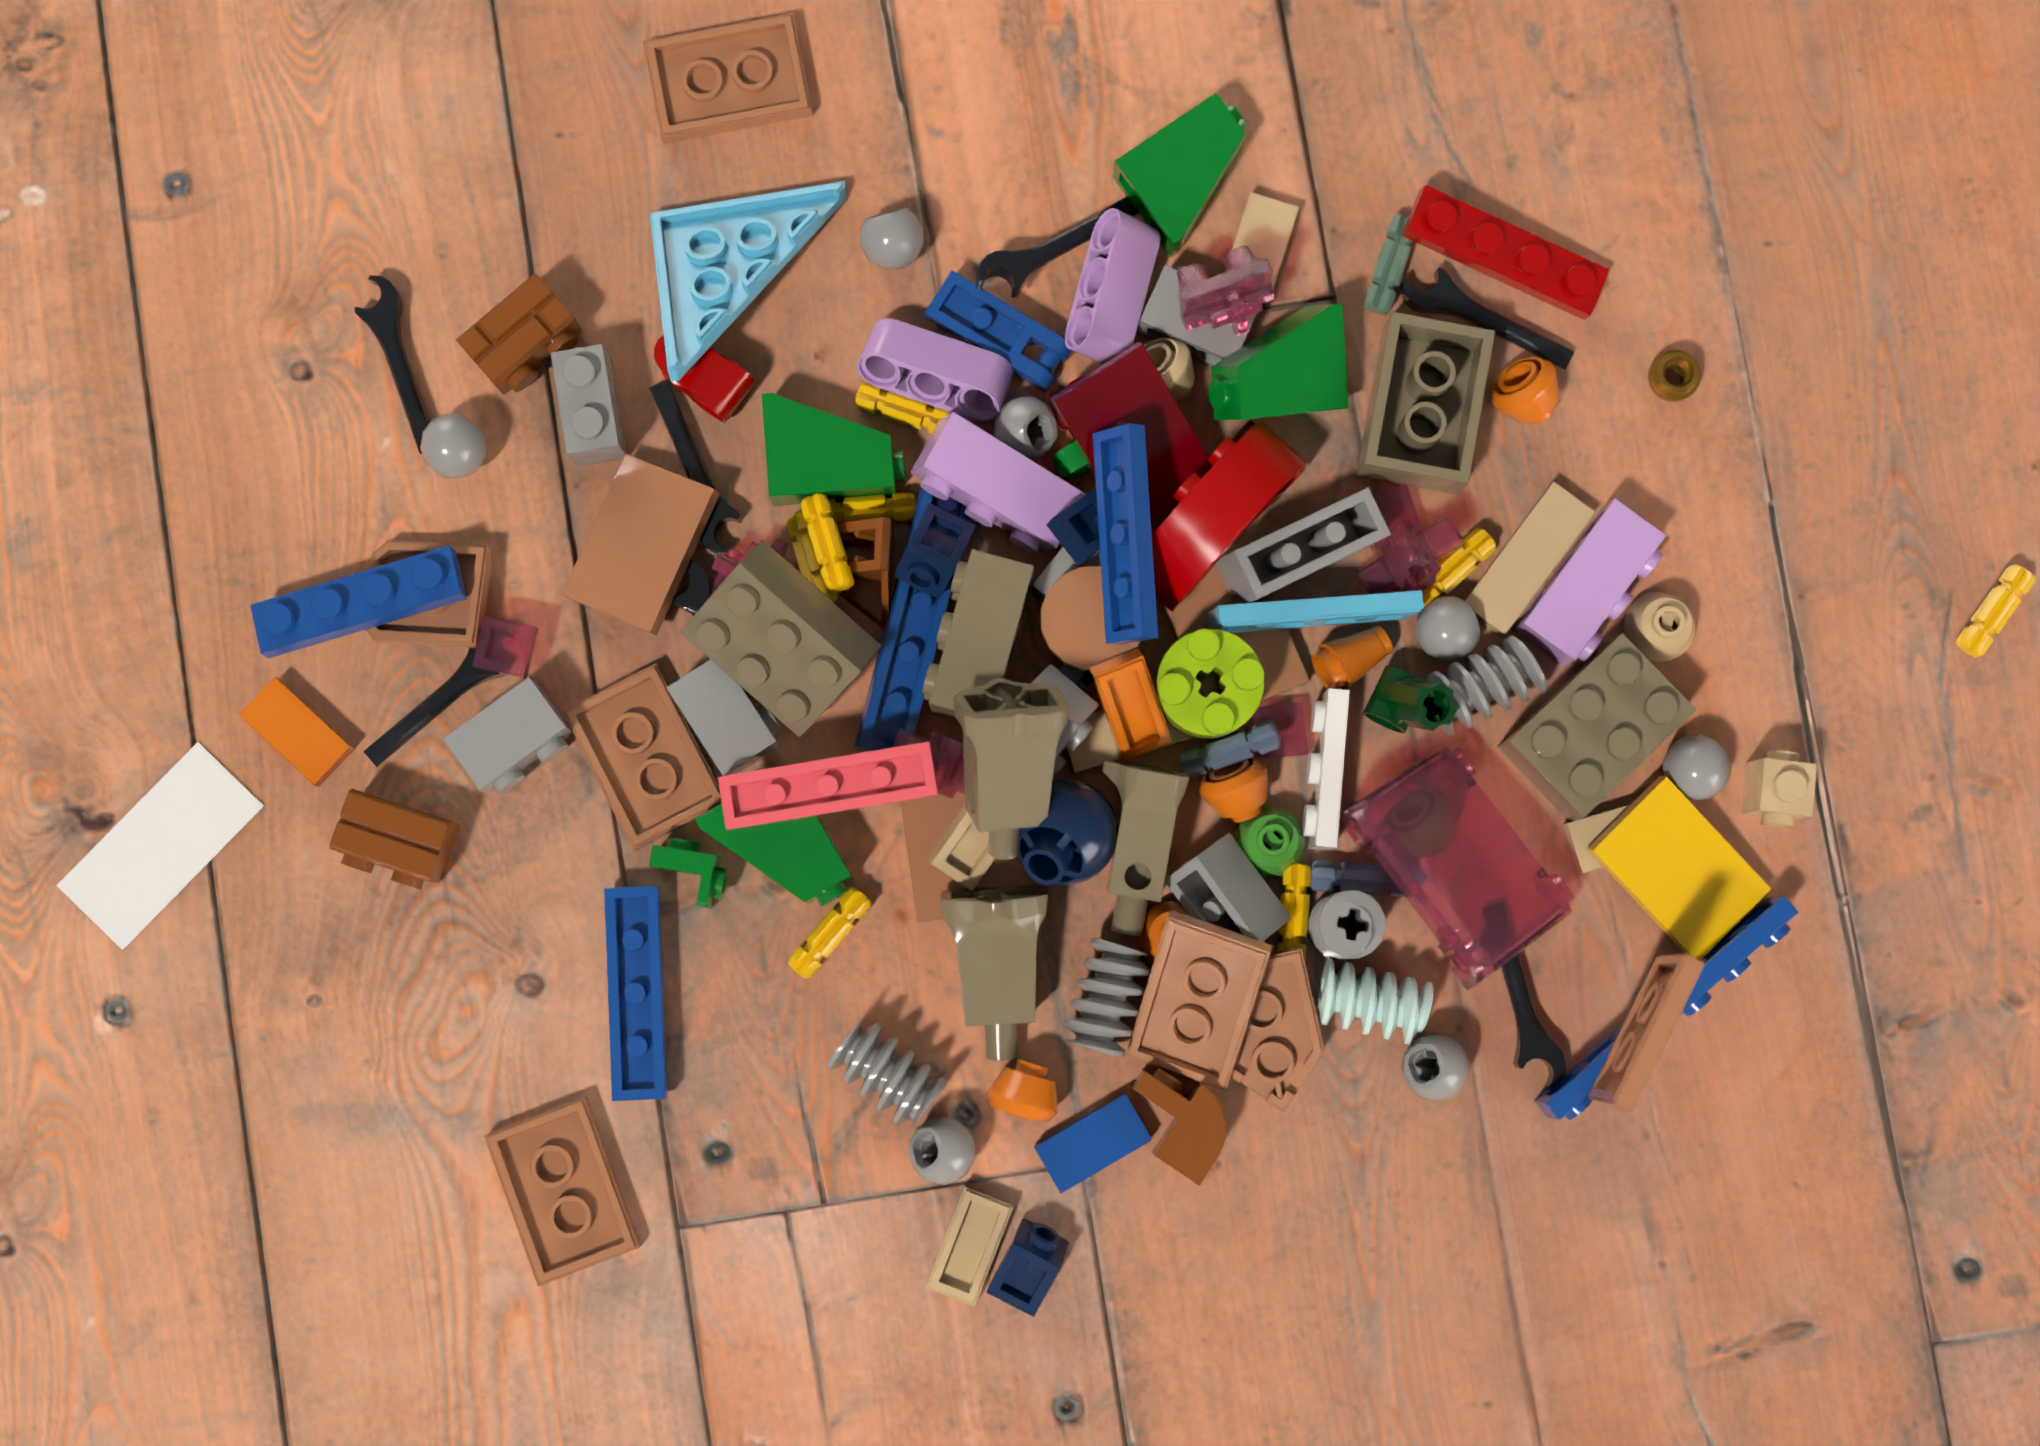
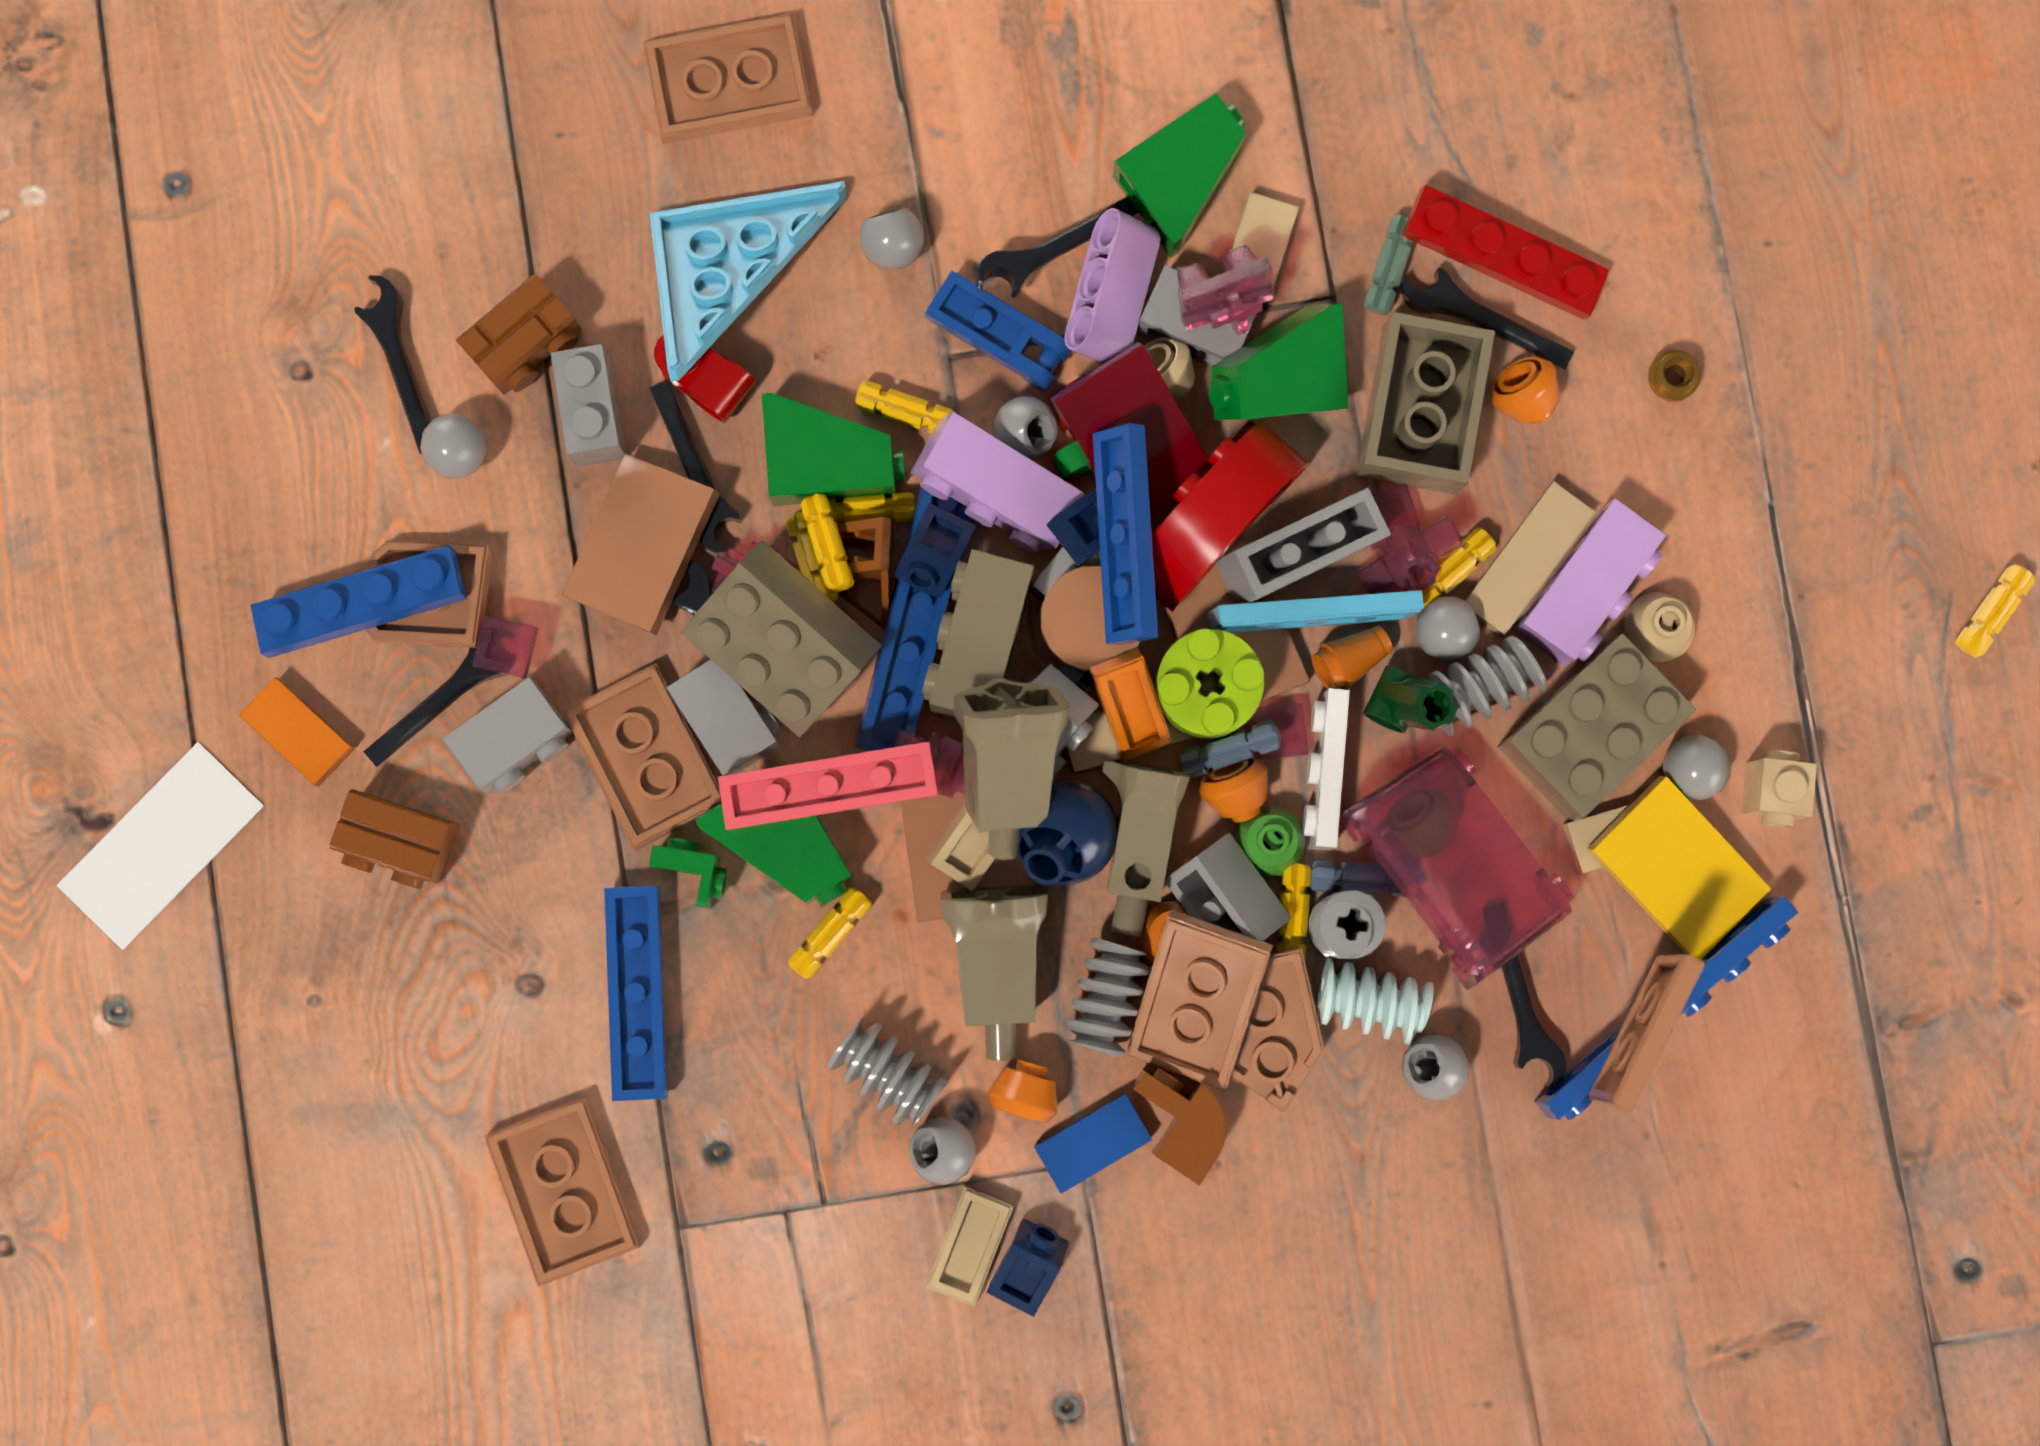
lavender beam [857,318,1014,421] -> none

